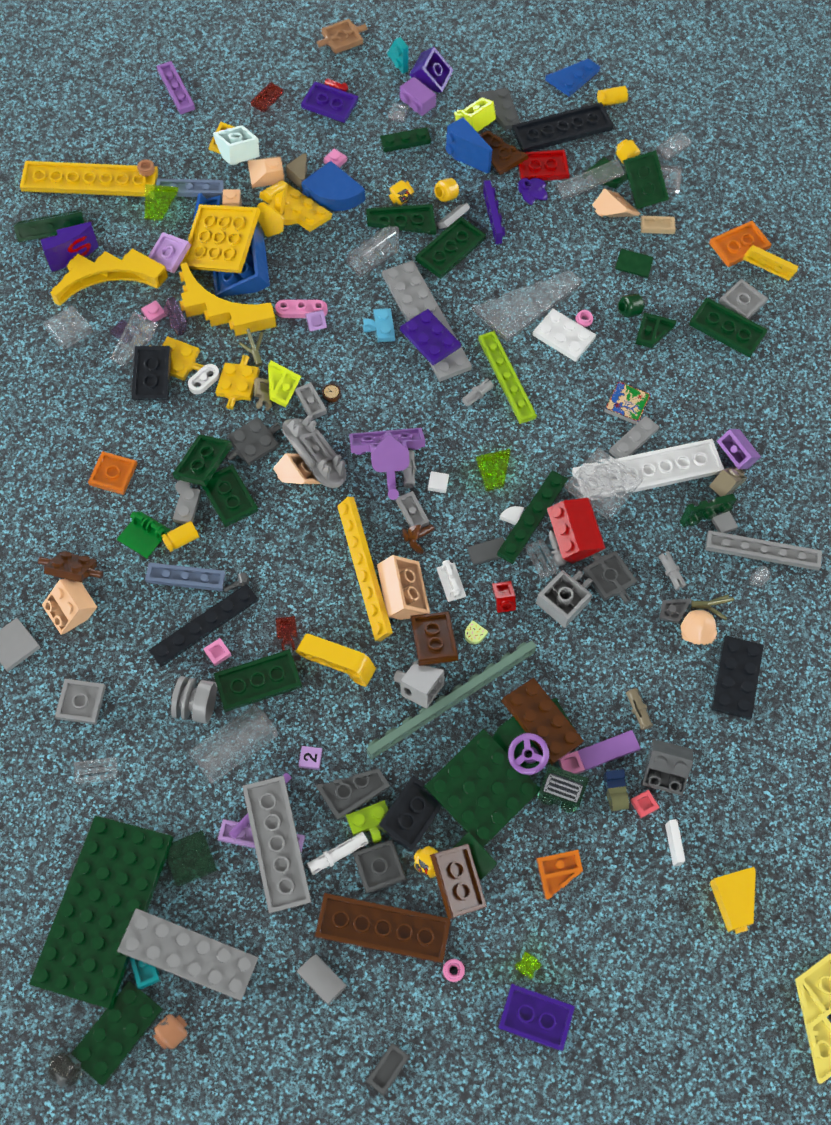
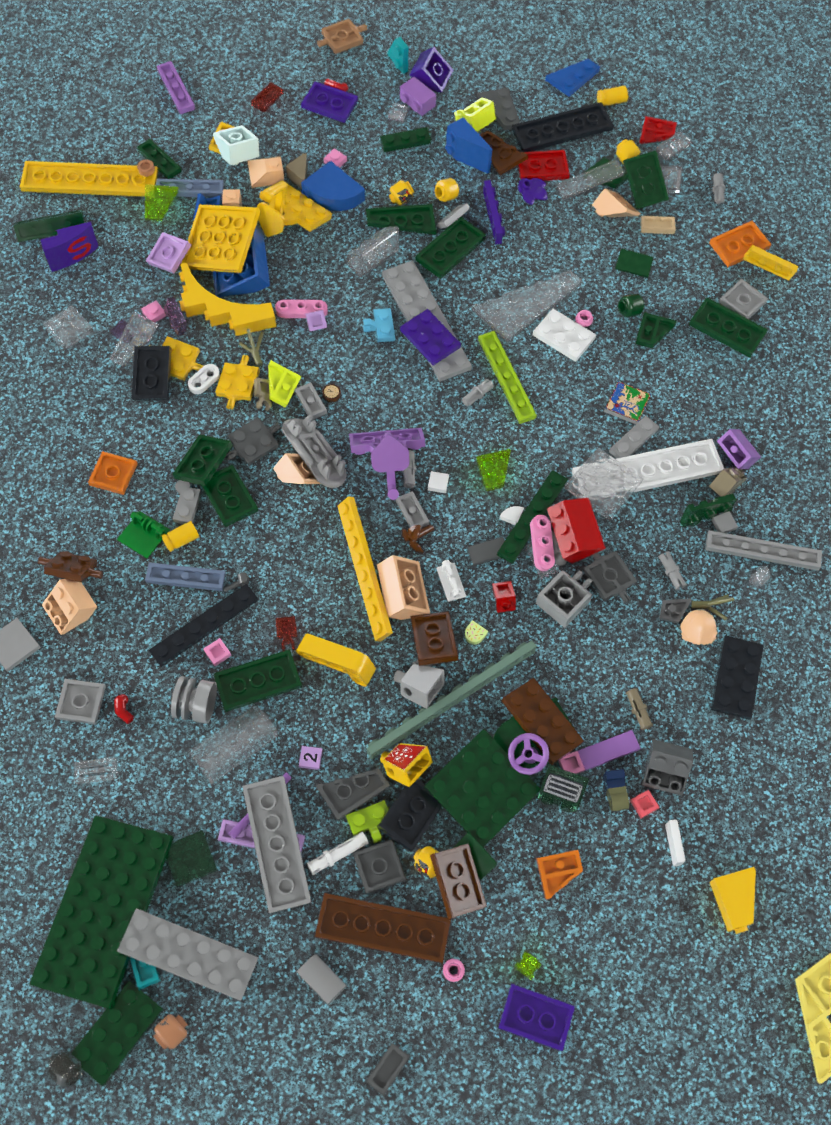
yellow arch [50,248,168,306] -> none
none -> red arm [114,694,135,724]
none -> dark green plate [137,139,182,179]
none -> yellow torso [380,743,433,787]
none -> bright pink plate [530,515,555,571]
none -> red wing [639,116,677,144]
none -> light grey axle [712,173,726,205]

